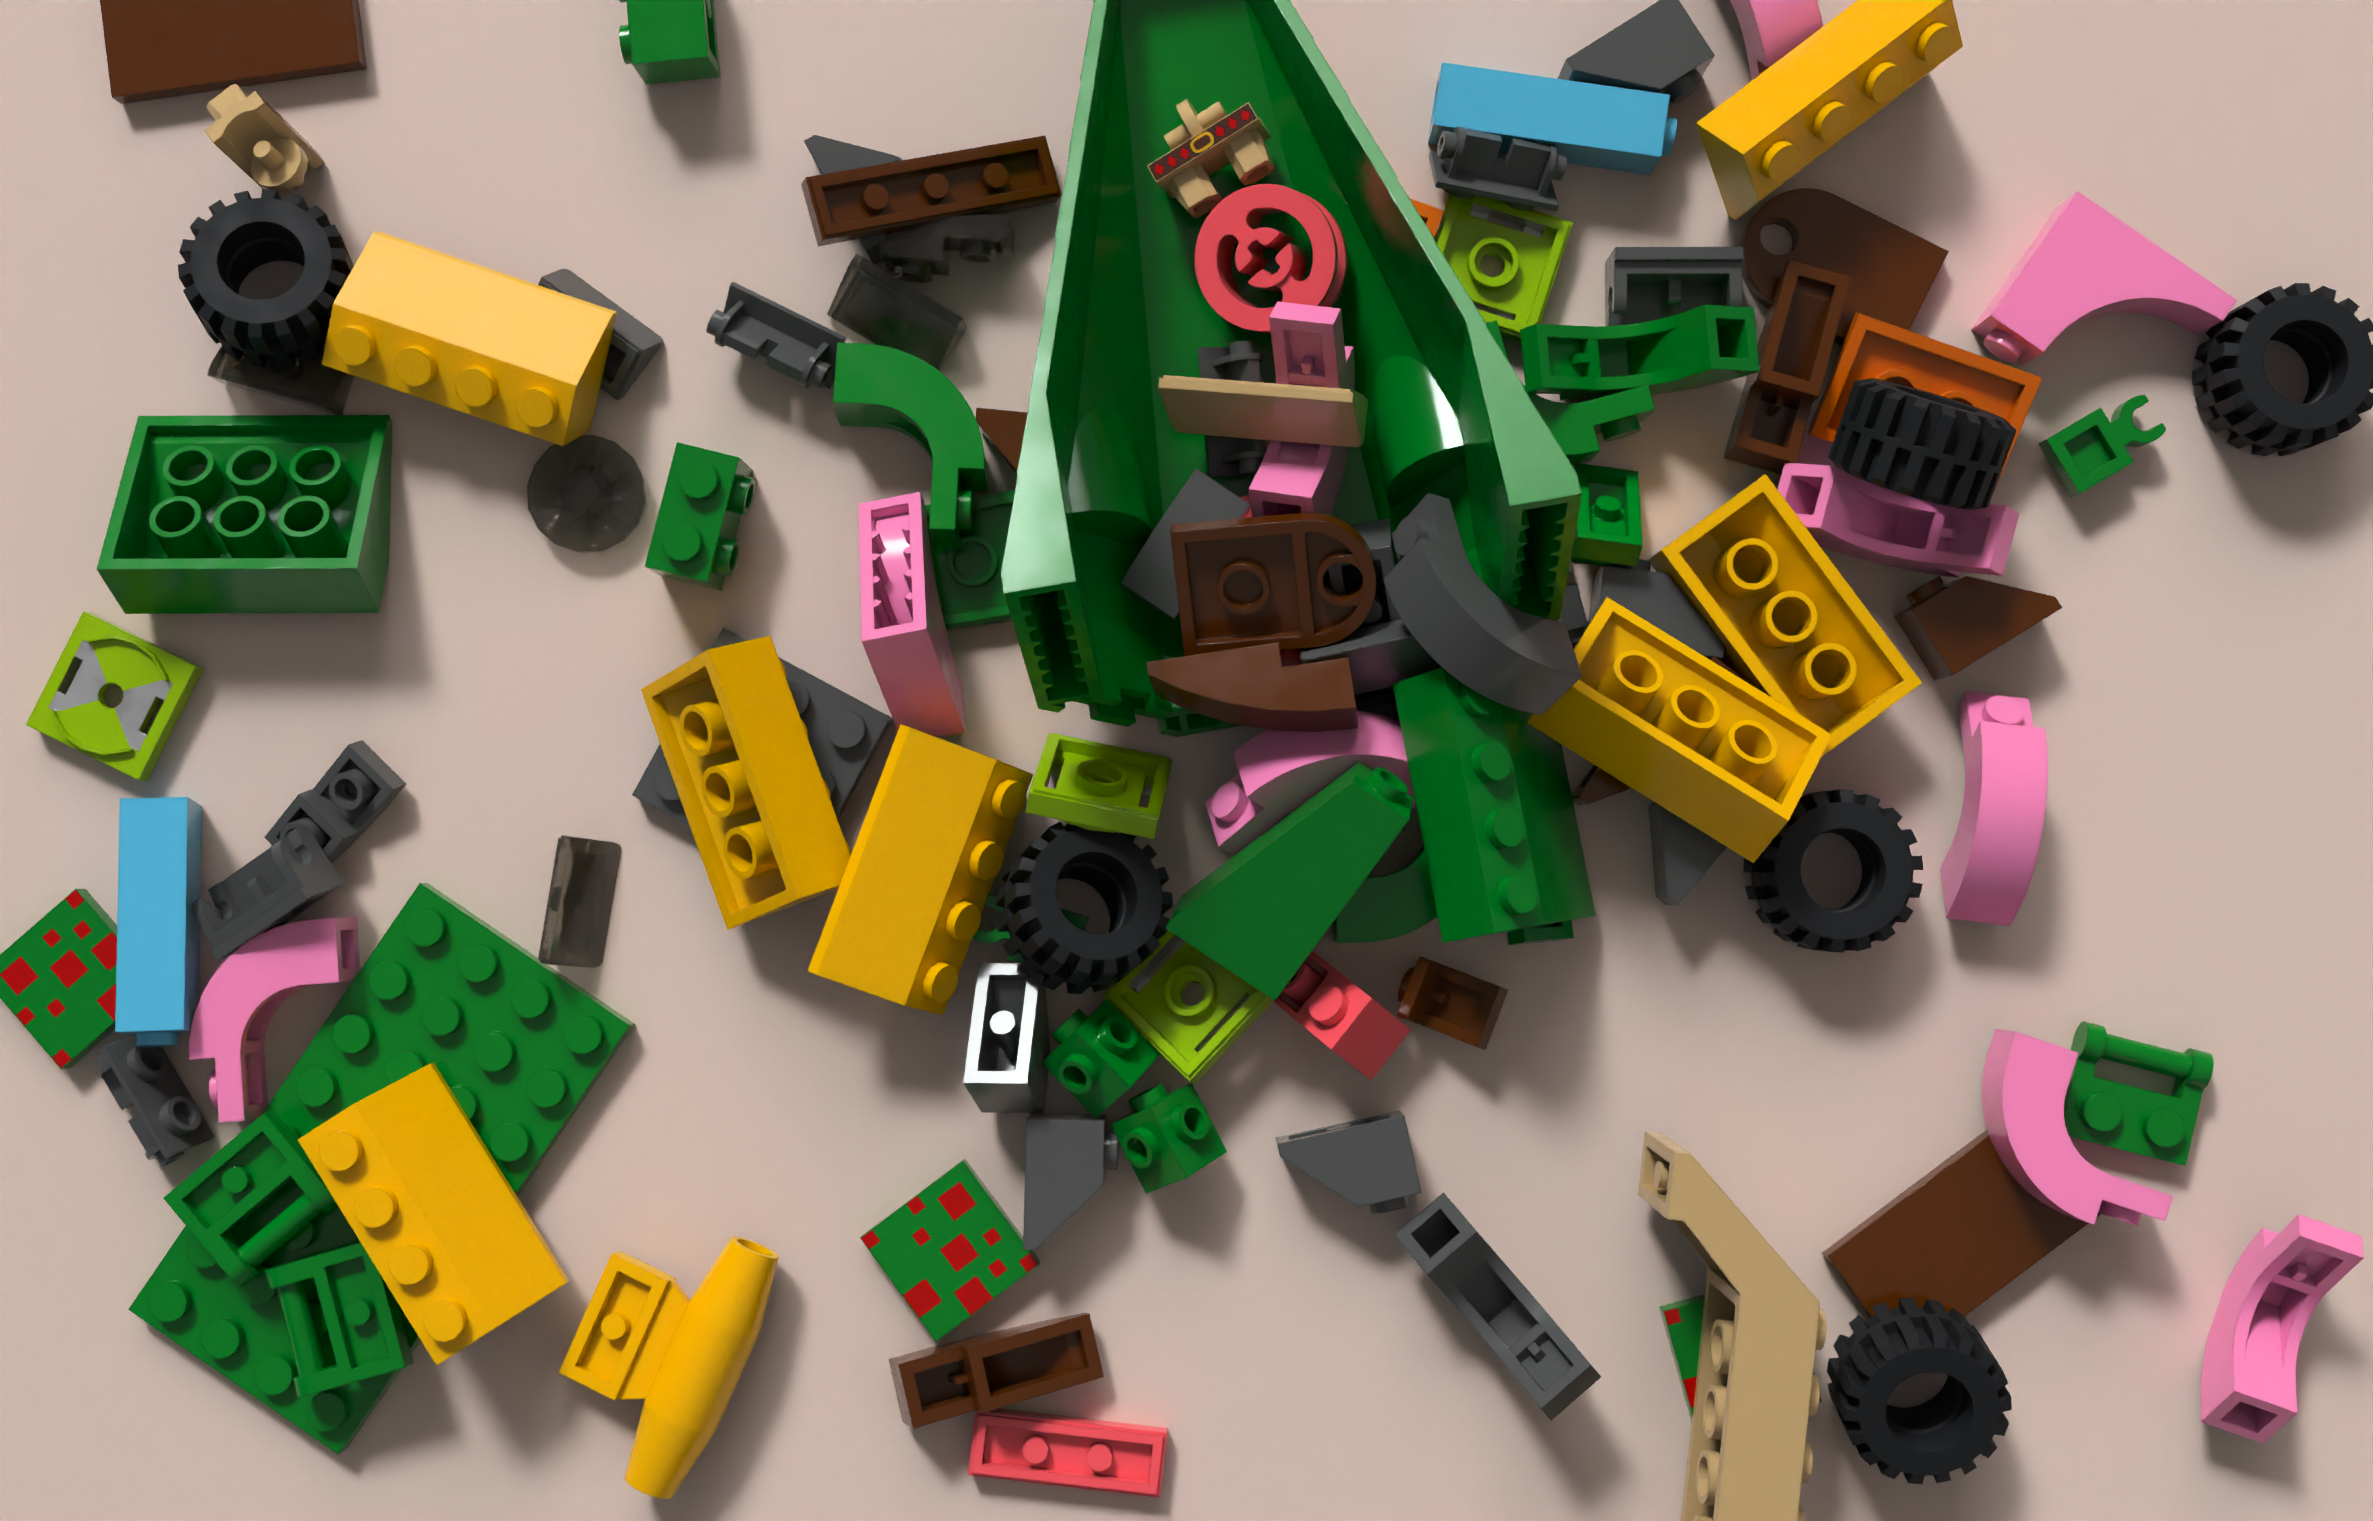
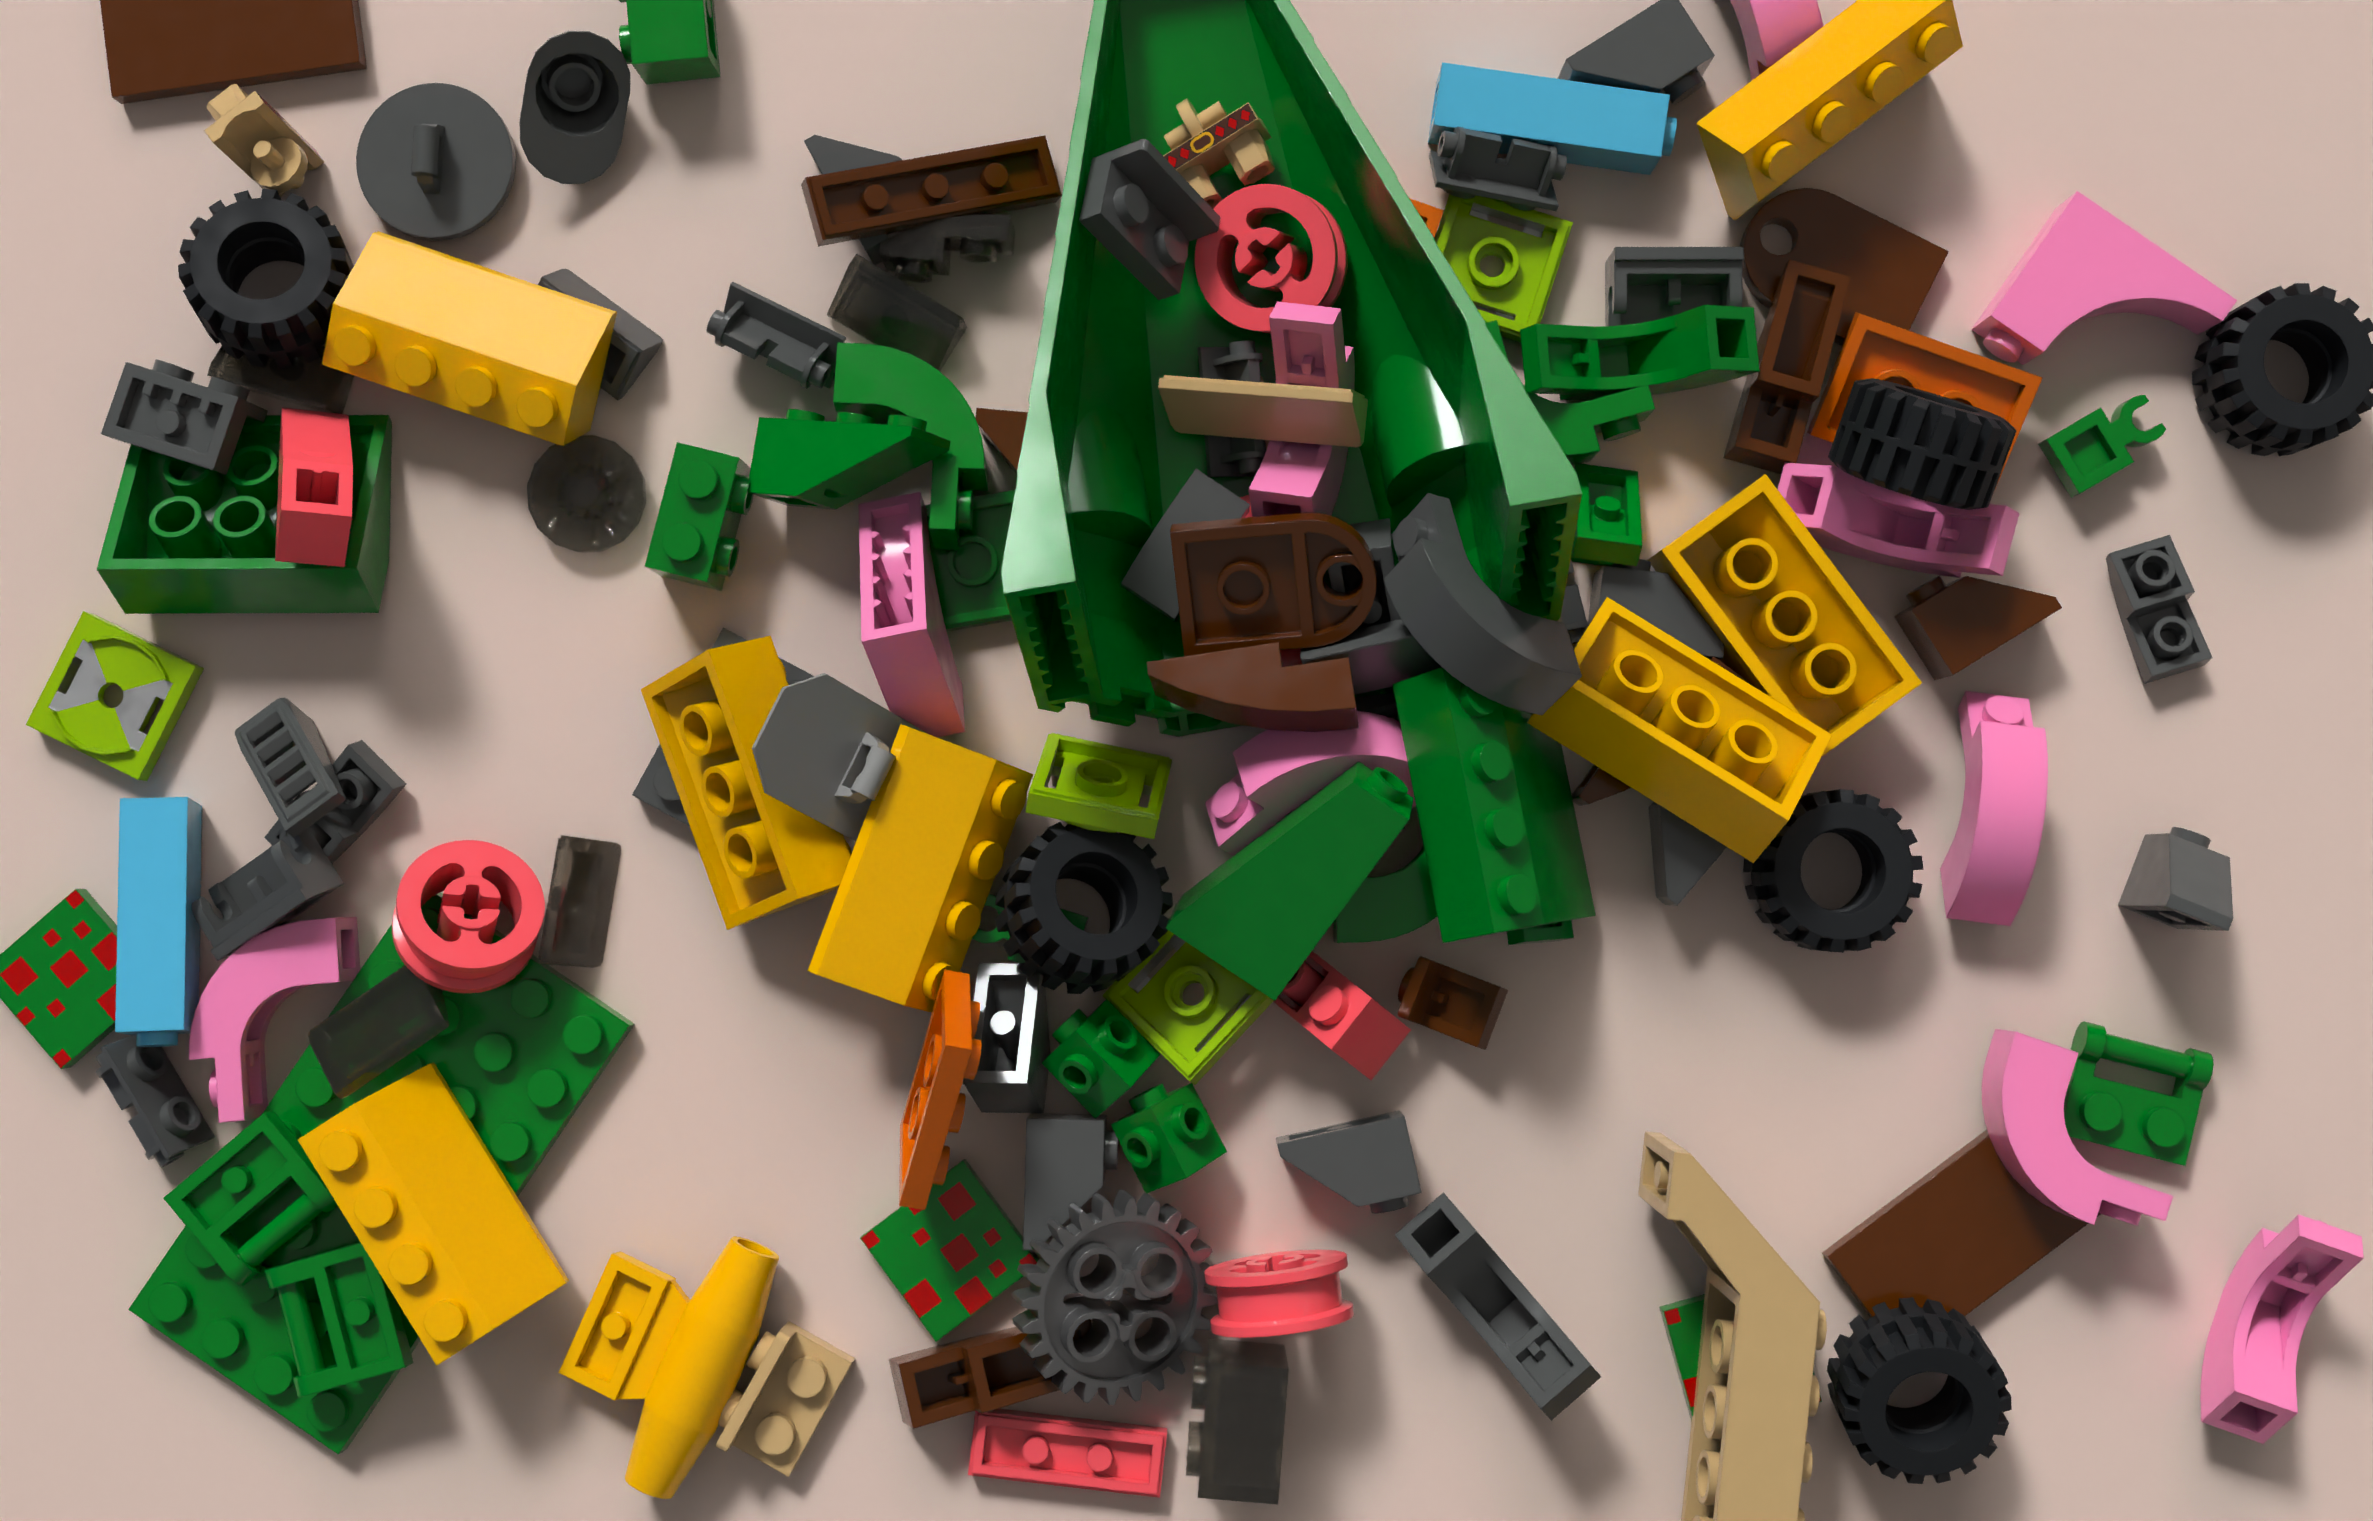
none -> dark grey bracket [101,359,268,475]
none -> dark grey slope [235,698,346,838]
none -> coral slope [275,407,353,567]
none -> clear smoke slope [308,965,450,1099]
none -> dark grey shield [356,83,516,241]
none -> coral wheel [392,840,545,993]
none -> dark grey piece [519,31,630,184]
none -> tan bracket [715,1321,855,1477]
none -> green slope [748,409,951,510]
none -> light grey shield [752,673,930,841]
none -> orange plate [899,969,982,1210]
none -> flat silver gear [1012,1190,1218,1405]
none -> dark grey bracket [1079,139,1221,300]
none -> clear smoke brick [1186,1338,1289,1504]
none -> coral wheel [1204,1249,1354,1338]
none -> dark grey slope [2106,535,2213,684]
none -> dark grey slope [2118,827,2233,931]

